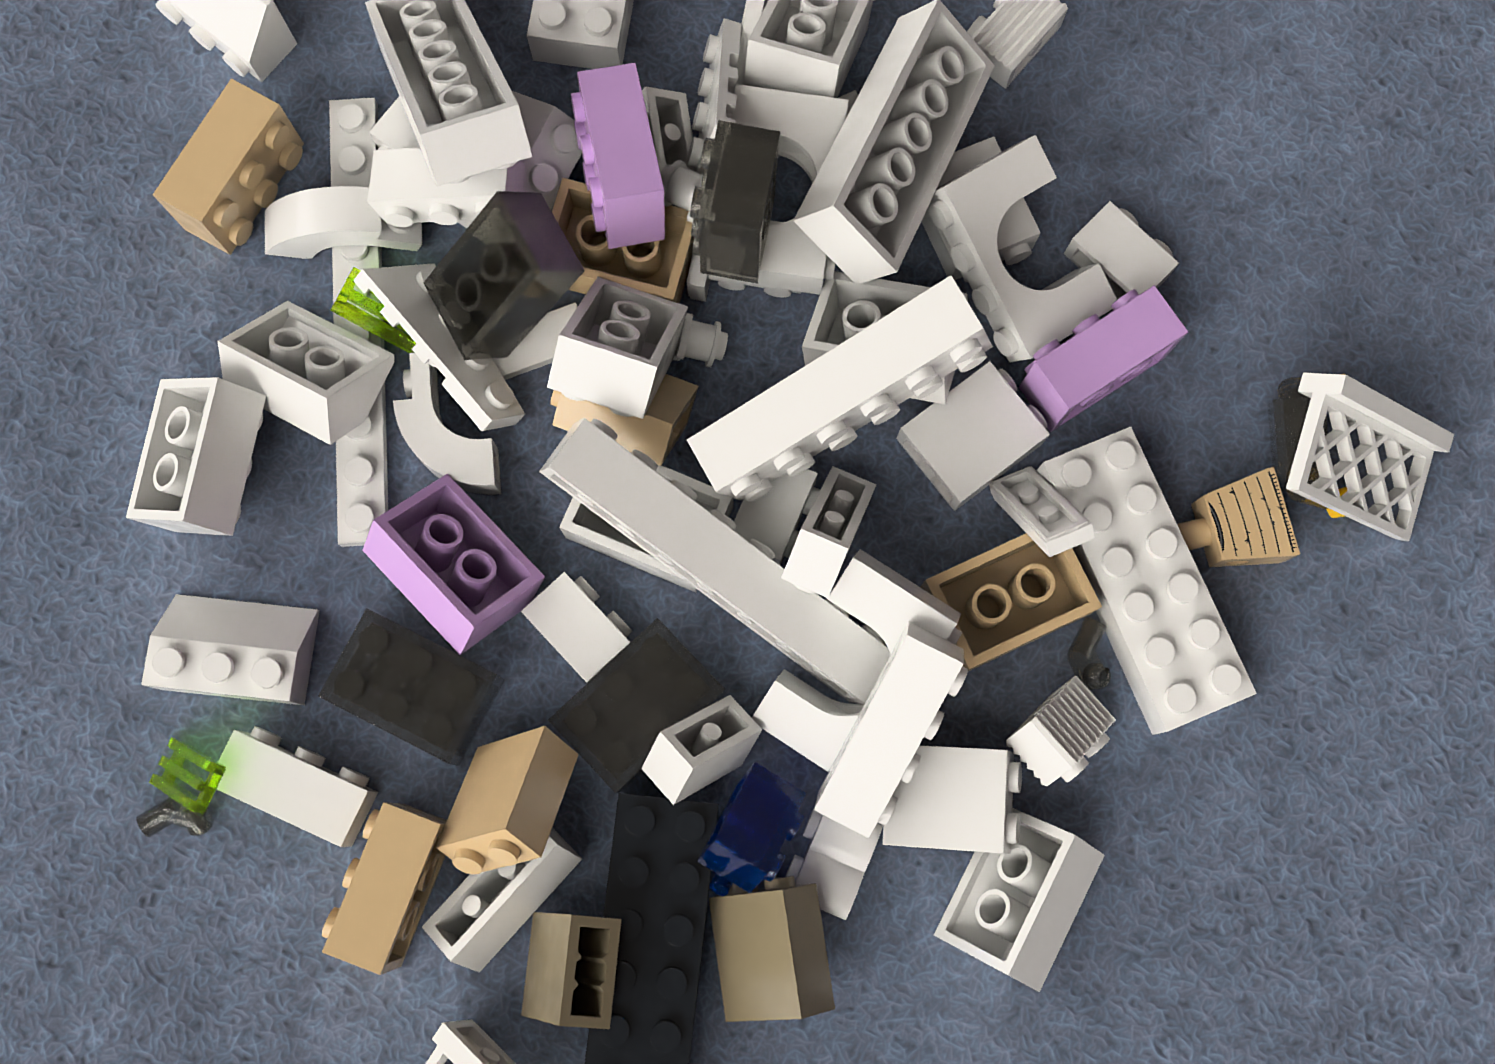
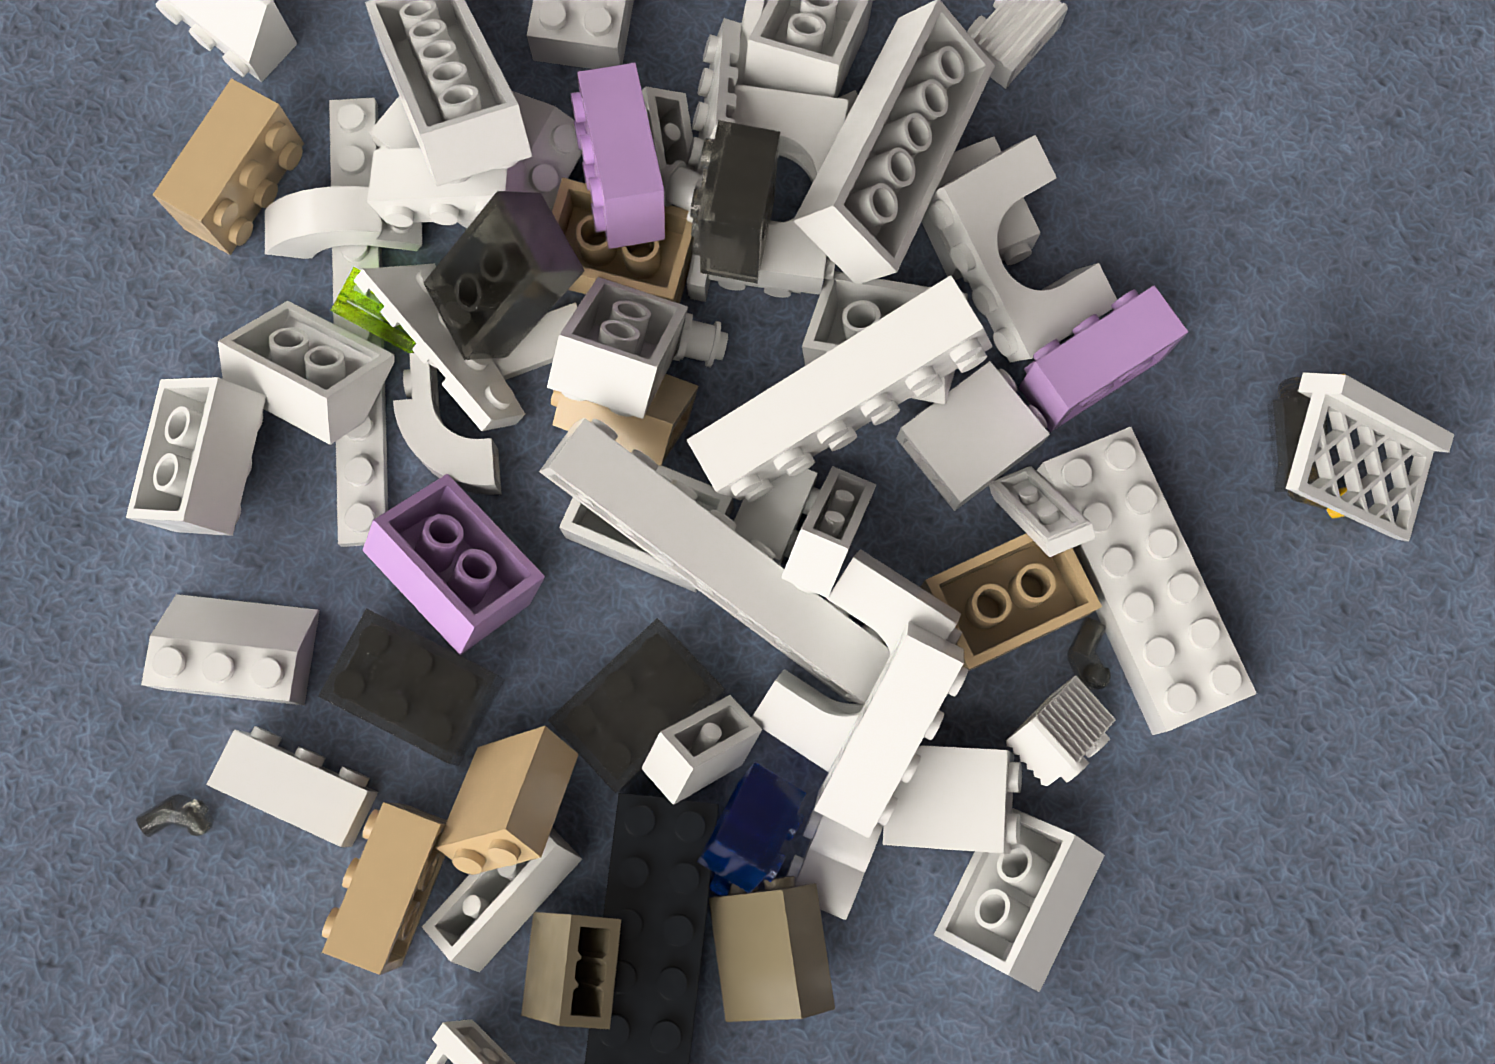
clear neon green tile [149,737,226,814] -> none
white brick [521,572,633,687] -> none
white brick [1064,201,1179,300] -> none
tan torso [1177,467,1300,567] -> none

